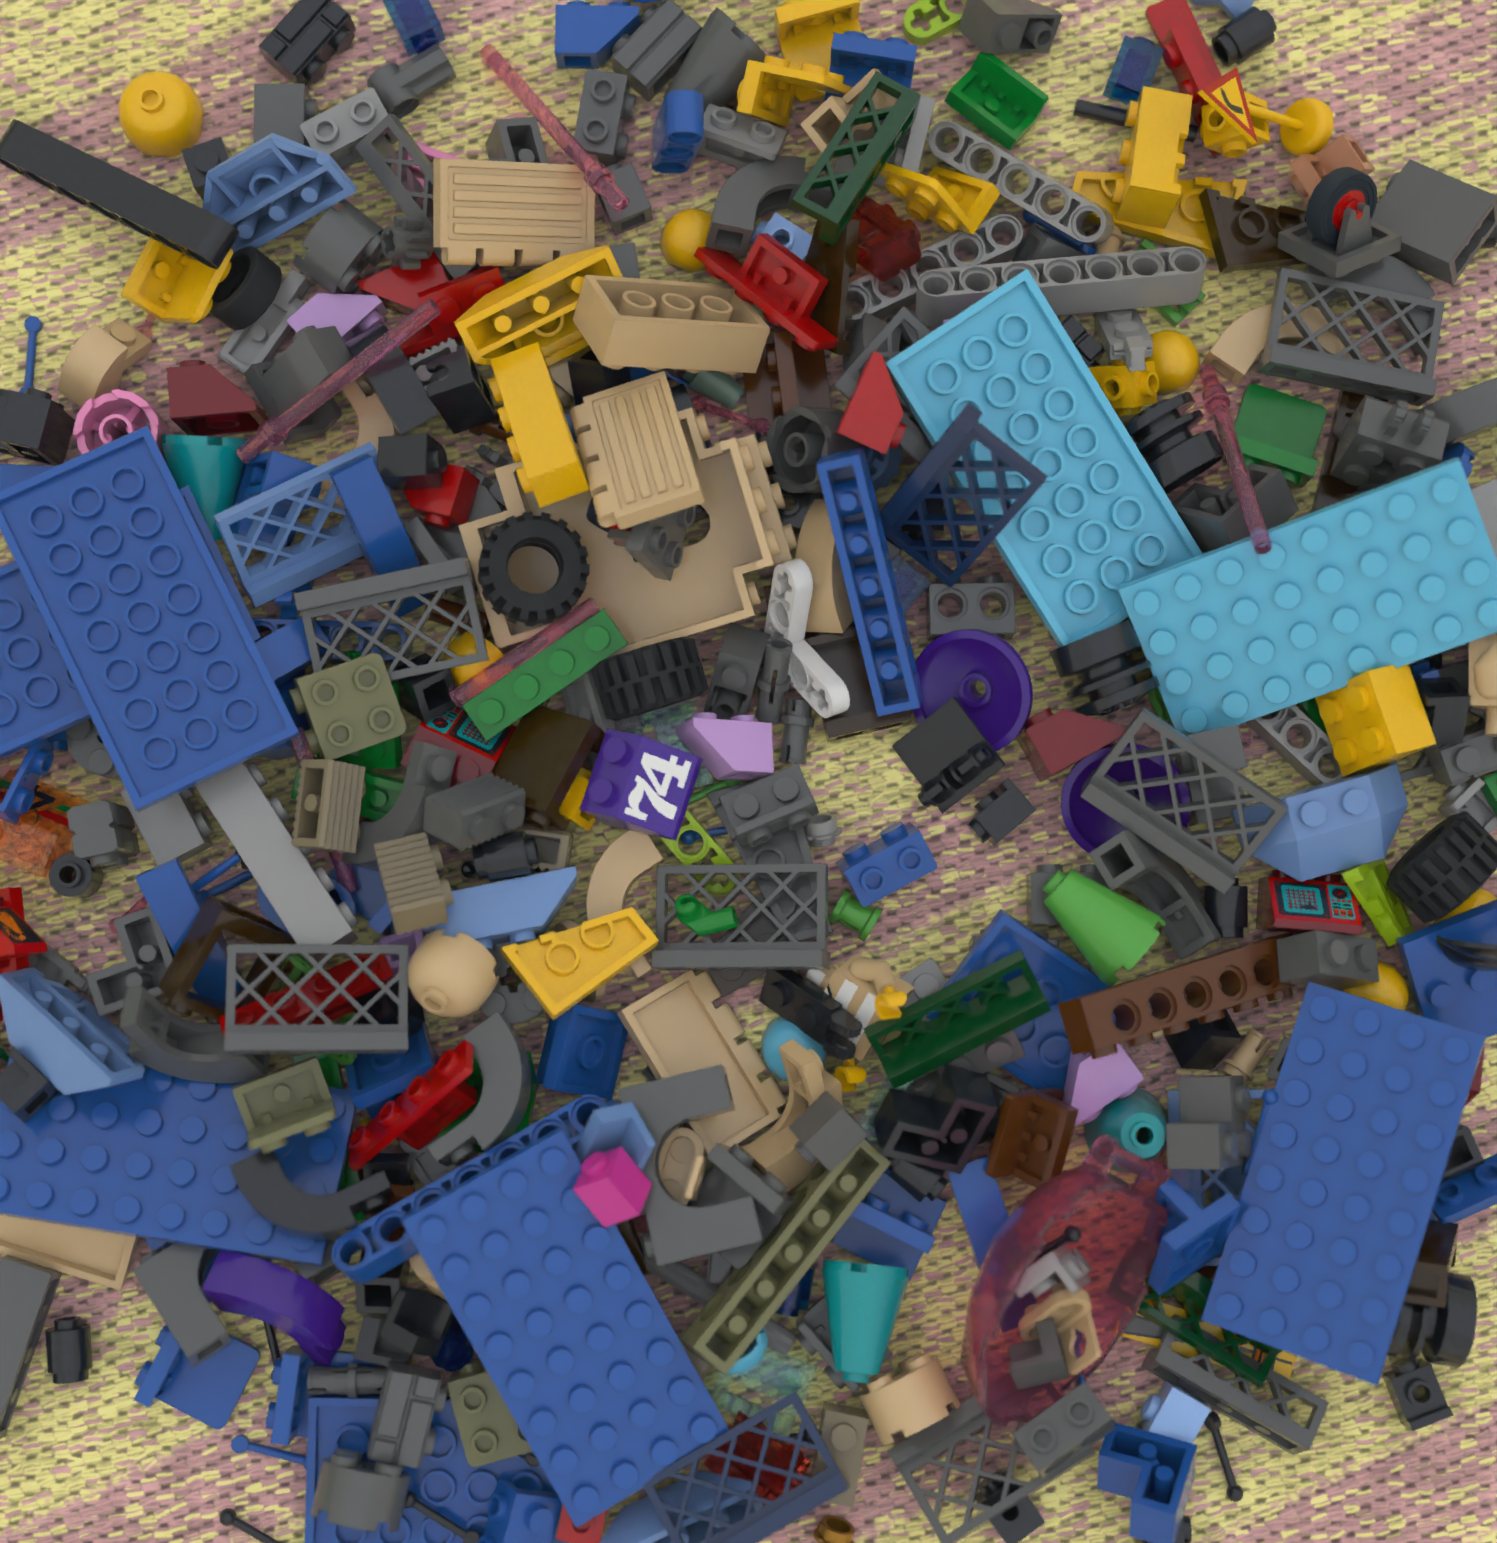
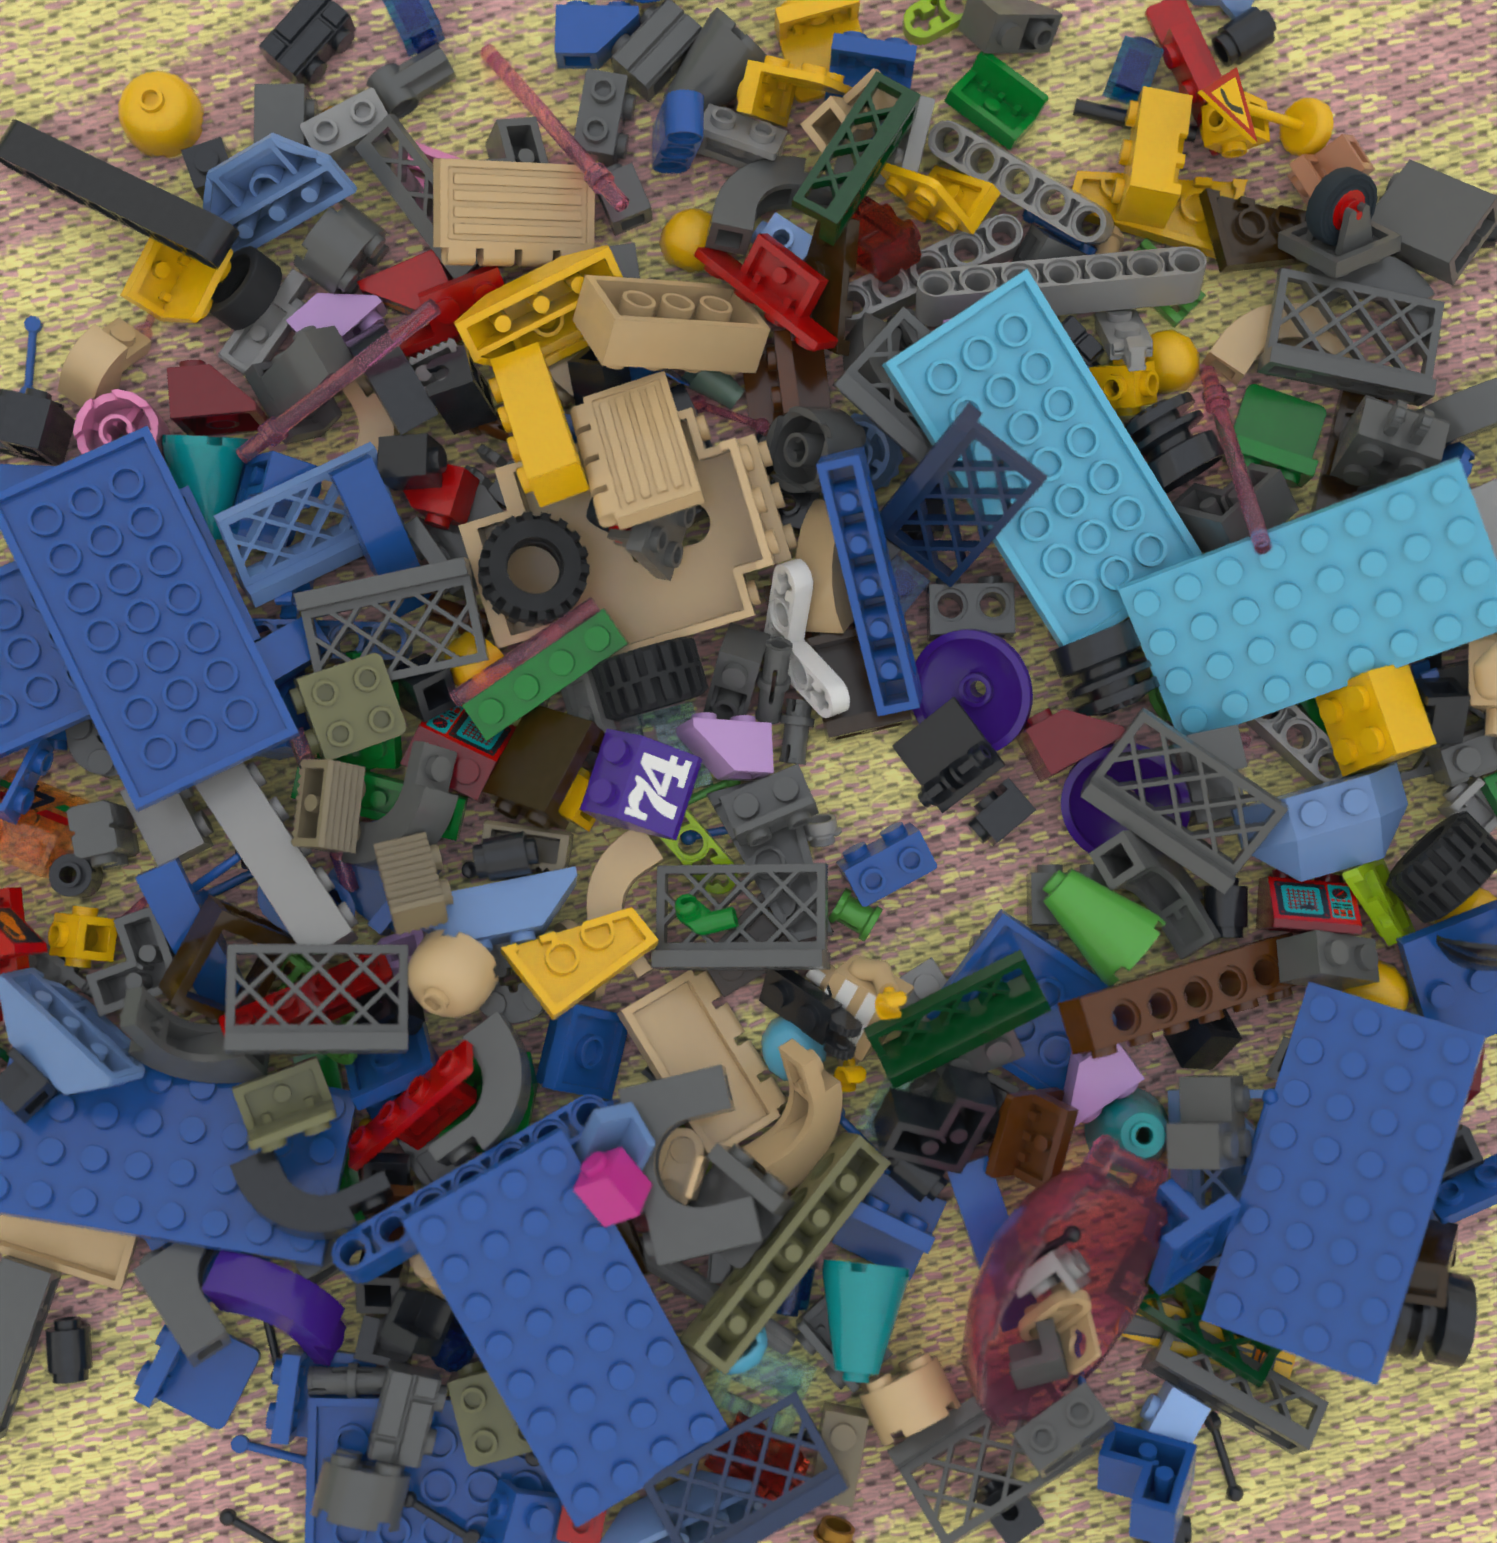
dark grey gear [381,216,434,270] -> none
dark grey brick [423,772,526,852] -> none
dark grey brick [789,1090,869,1172] -> none
red slope [835,351,906,454] -> none
tan pin [1222,1028,1273,1084] -> none
black brick [1382,1357,1453,1431] -> none
none -> yellow brick [48,906,117,968]

